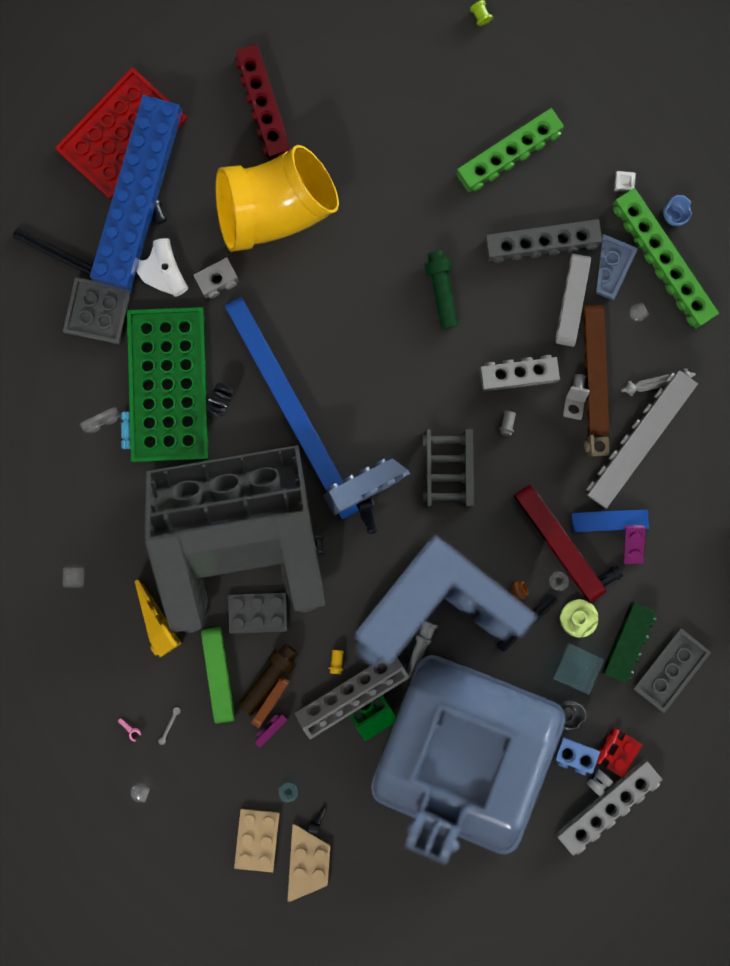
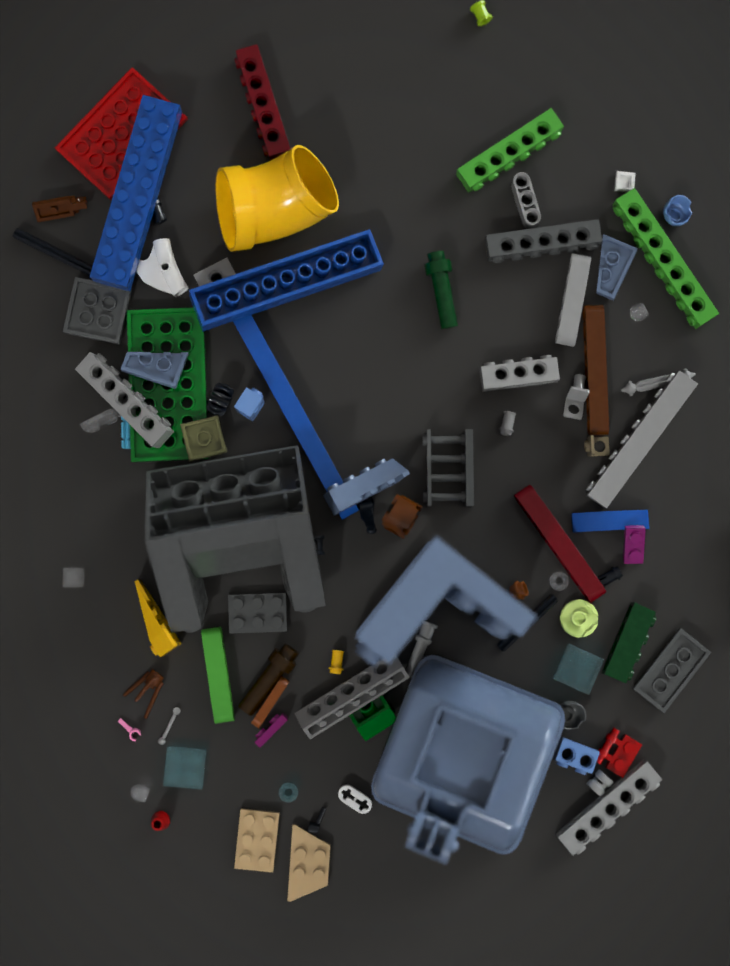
none -> reddish brown hinge [32,196,87,222]
none -> light grey brick [75,352,174,448]
none -> sand blue wing [120,352,189,389]
none -> reddish brown plant [123,669,164,719]
none -> red cone [151,811,170,831]
none -> clear light blue plate [163,746,207,789]
none -> olive tile [180,415,227,462]
none -> blue brick [189,229,384,332]
none -> medium blue brick [234,387,265,422]
none -> white beam [338,784,372,814]
none -> reddish brown brick [382,494,423,539]
none -> light grey beam [511,172,541,229]

